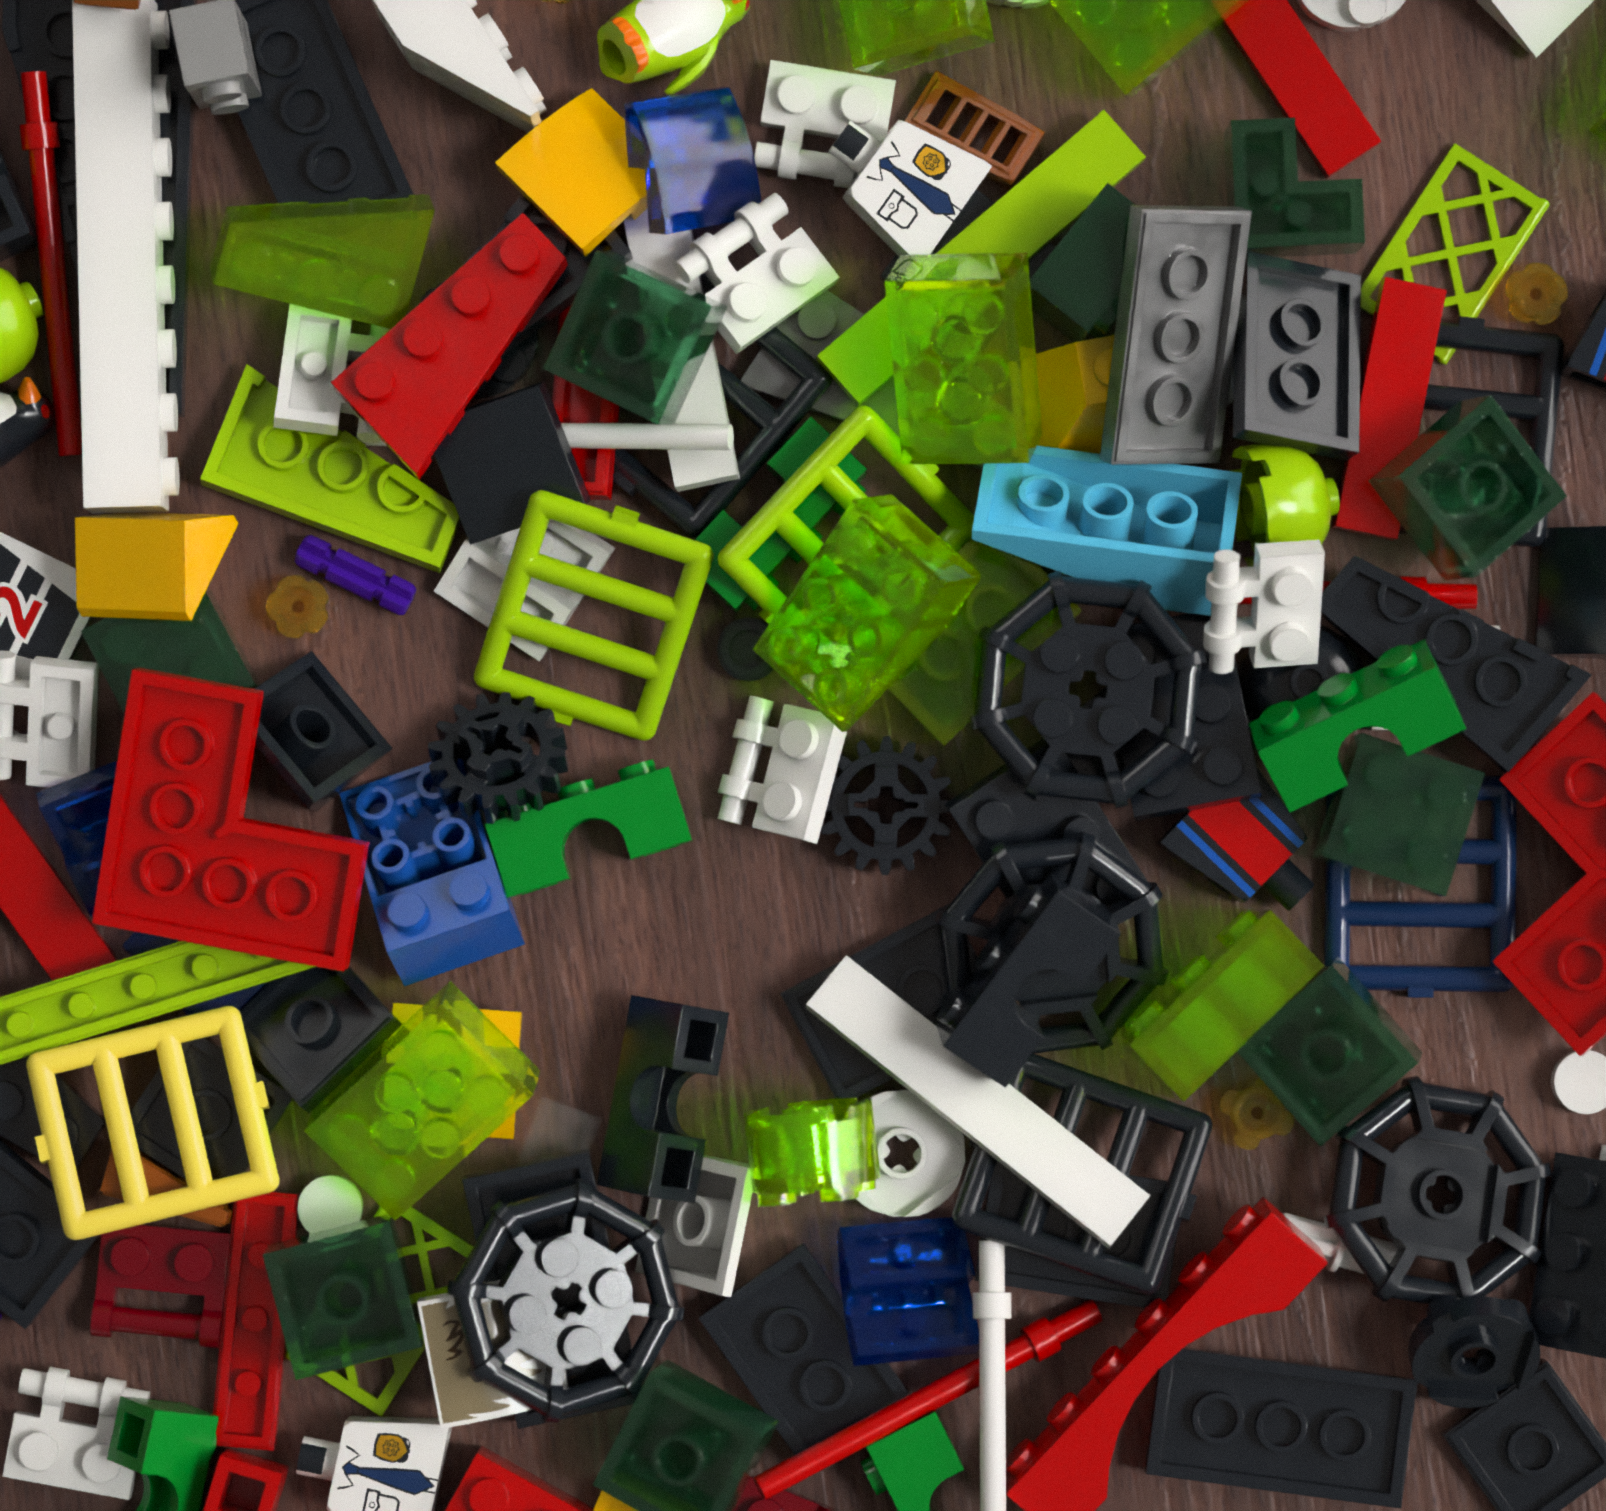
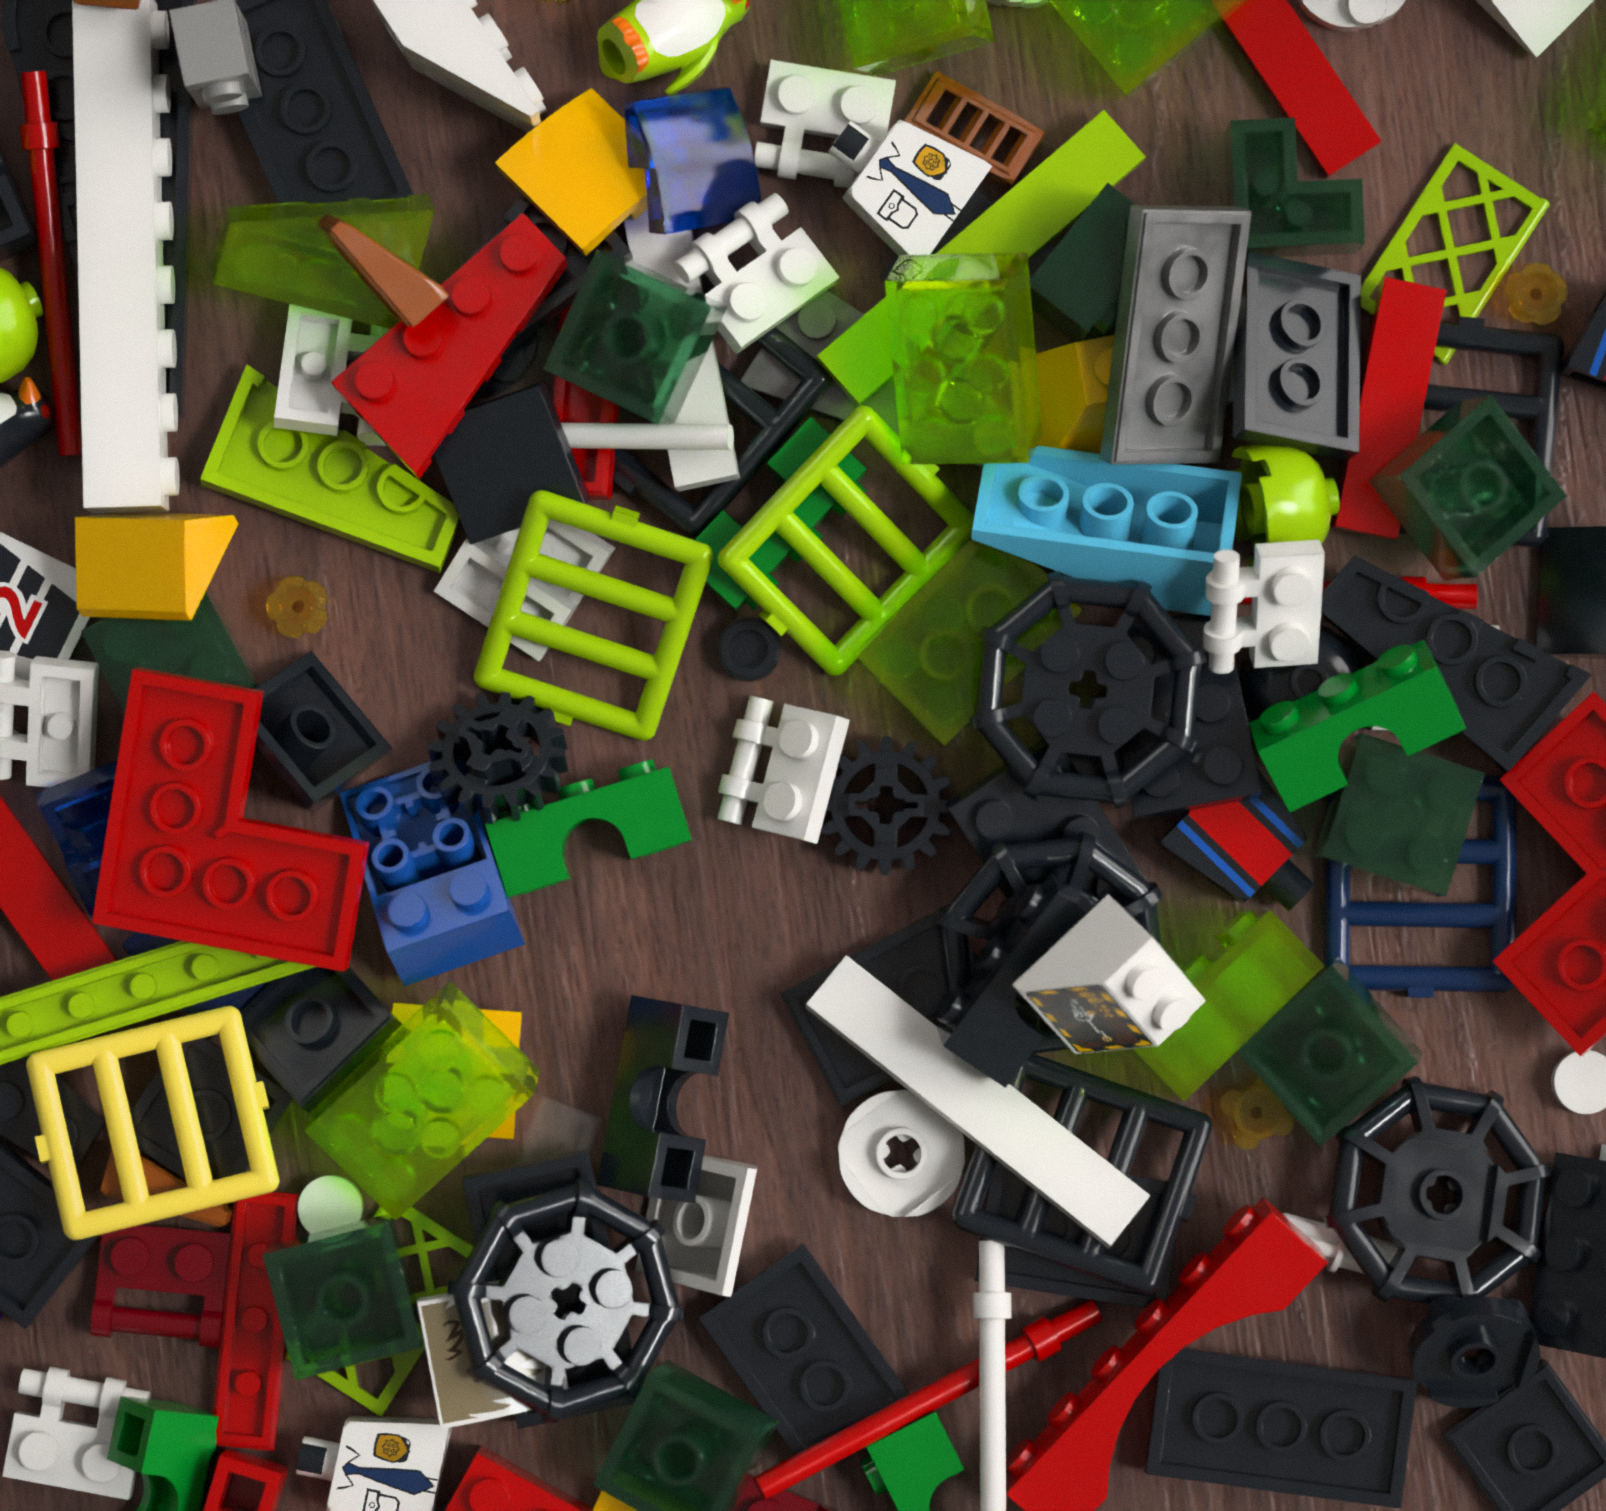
dark purple axle [294,535,416,615] -> none
clear neon green brick [743,1097,881,1206] -> none
clear neon green slope [753,494,982,732] -> none
clear blue slope [837,1217,979,1366] -> none
none -> dark orange slope [317,214,449,327]
none -> white slope [1013,894,1206,1054]

